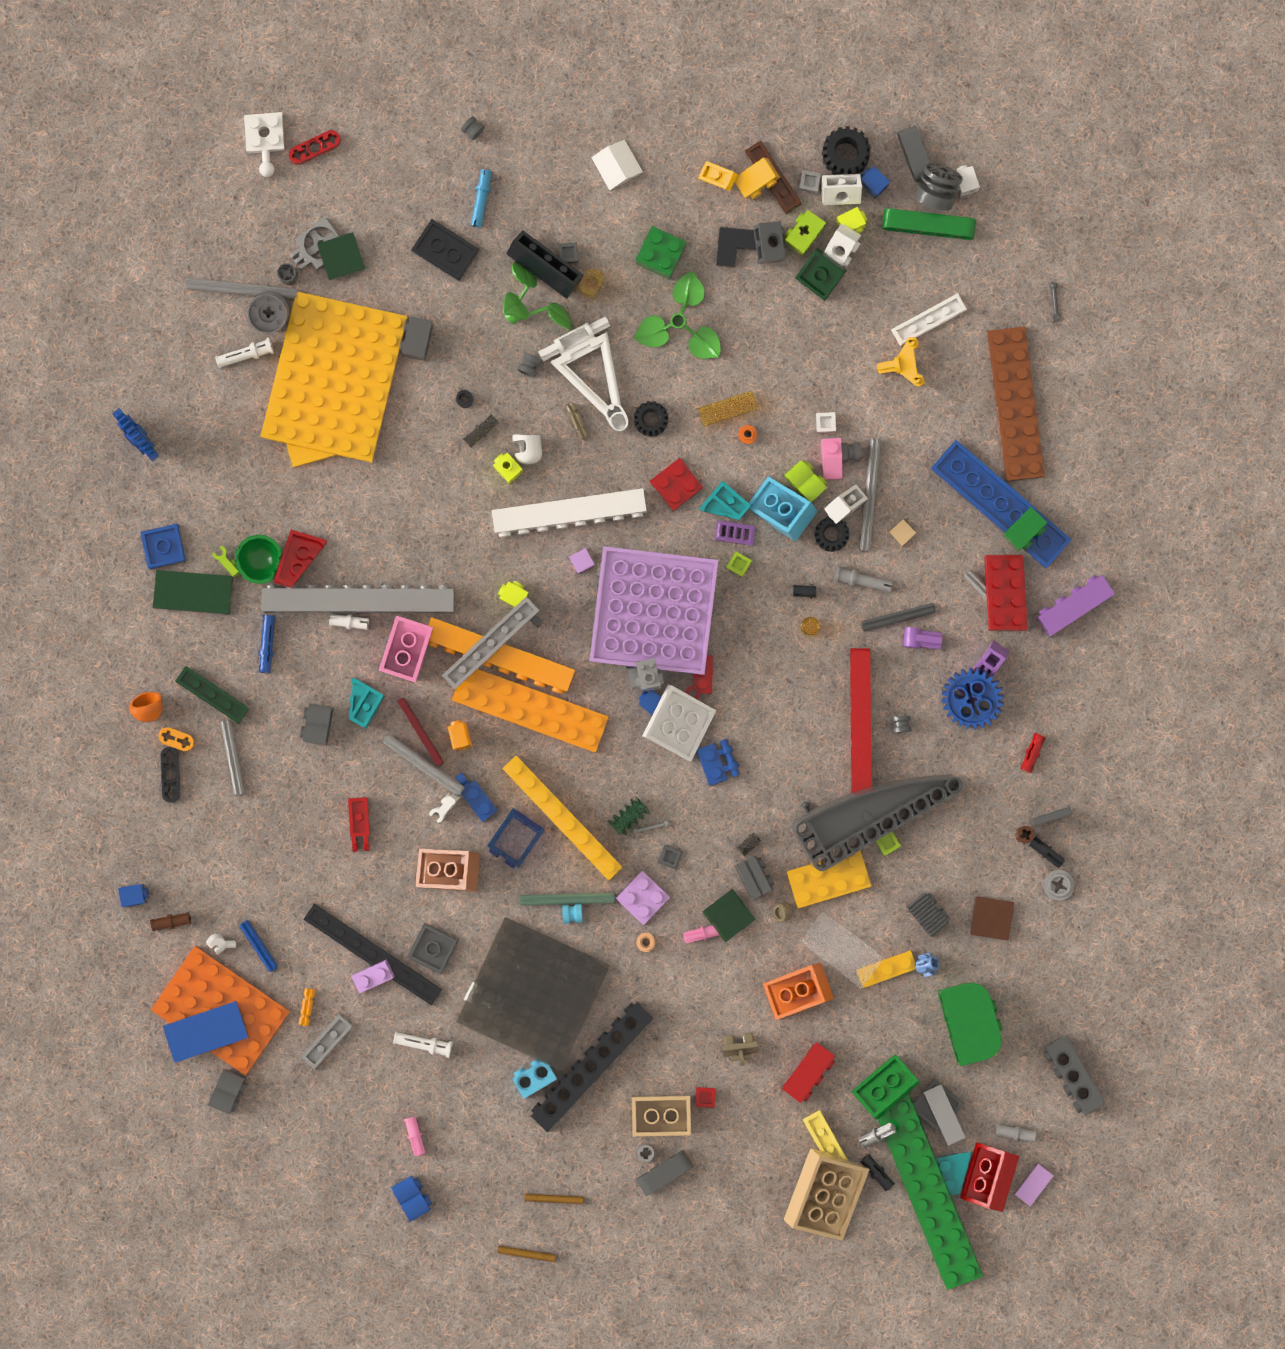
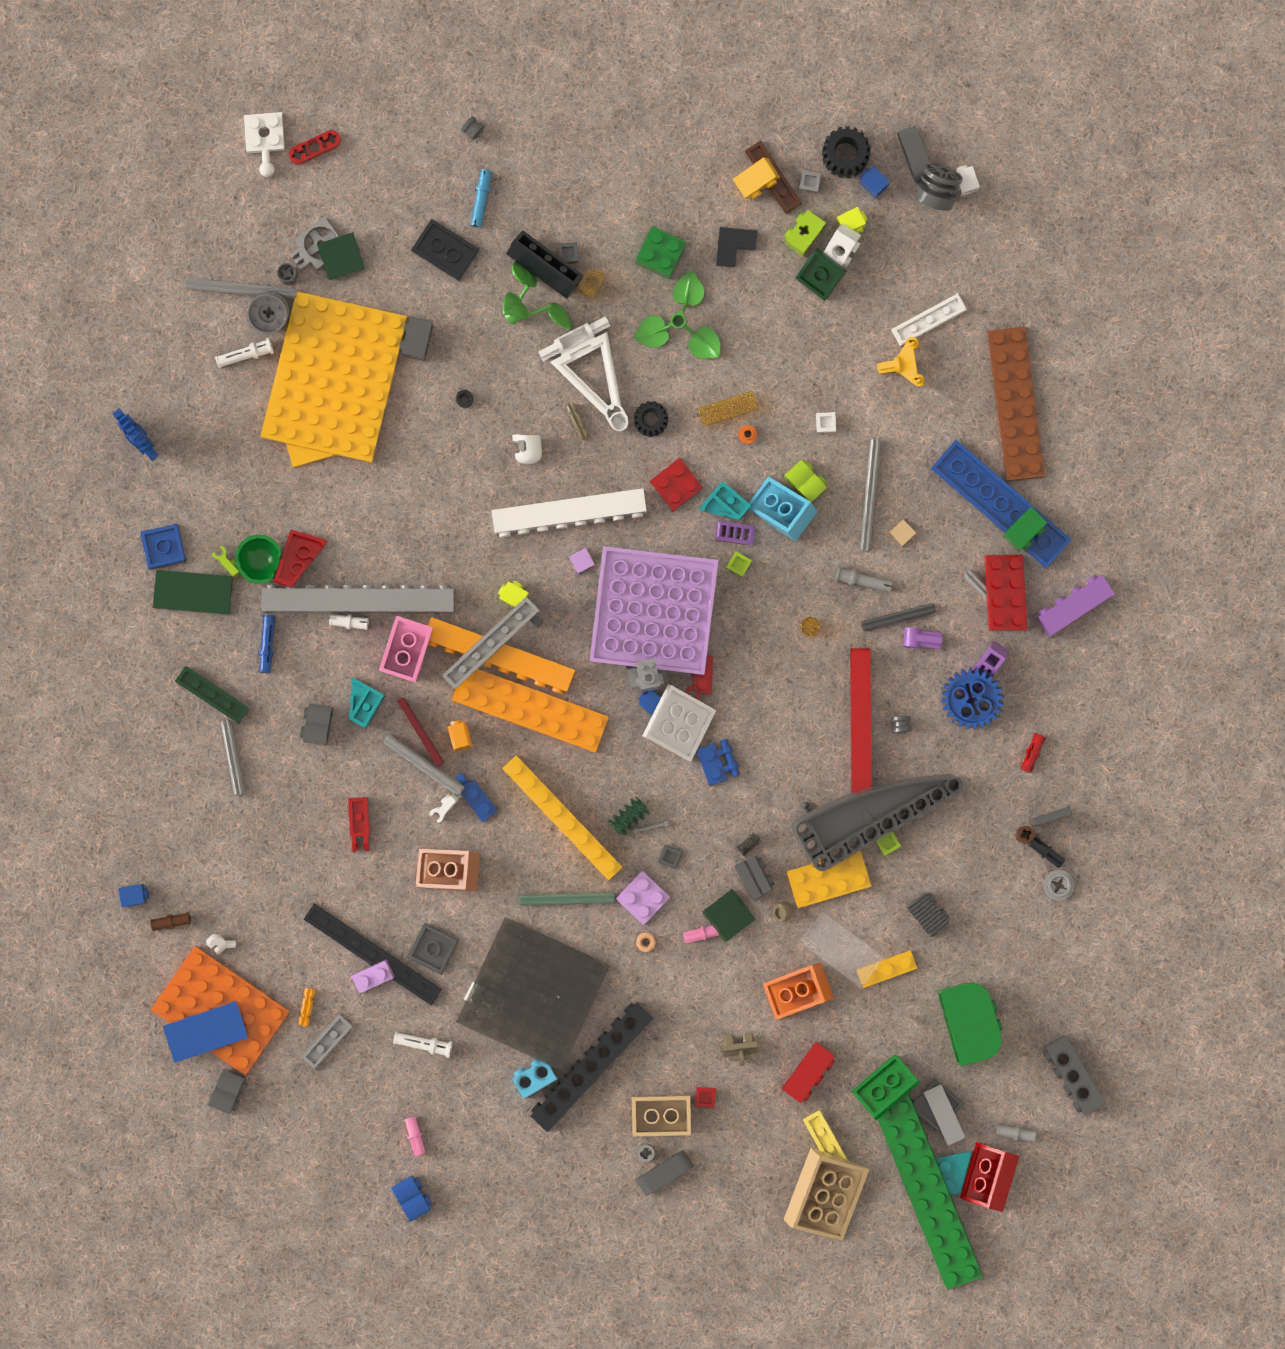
orange hat [129,692,163,723] -> none
light orange beam [158,727,195,752] -> none
black beam [160,747,180,803] -> none
blue axle [240,920,278,972] -> none
clear smoke pin [463,414,499,448] -> none
clear blue window [487,808,545,869] -> none
neon yellow brick [493,453,523,484] -> none
pearl gold bar [497,1246,556,1262] -> none
dark grey wheel [517,353,542,378] -> none
pearl gold bar [525,1193,584,1204] -> none
medium azure wheel [562,904,583,924] -> none
white slope [592,139,643,190] -> none
yellow plate [698,161,738,192] -> none
dark grey brick [753,221,787,264] -> none
black pin [793,584,816,599] -> none
black tyre [814,517,849,552] -> none
white brick [821,174,862,205] -> none
bright pink slope [821,438,842,480] -> none
white brick [824,484,868,524] -> none
dark grey wheel [841,442,861,462] -> none
light grey axle [859,1123,896,1148] -> none
black pin [860,1154,895,1192] -> none
green beam [882,209,976,240] -> none
medium blue gear [915,952,940,978] -> none
reddish brown tile [970,896,1014,940] -> none
lavender tile [1014,1163,1054,1206] -> none
dark grey hinge [1050,282,1060,322] -> none

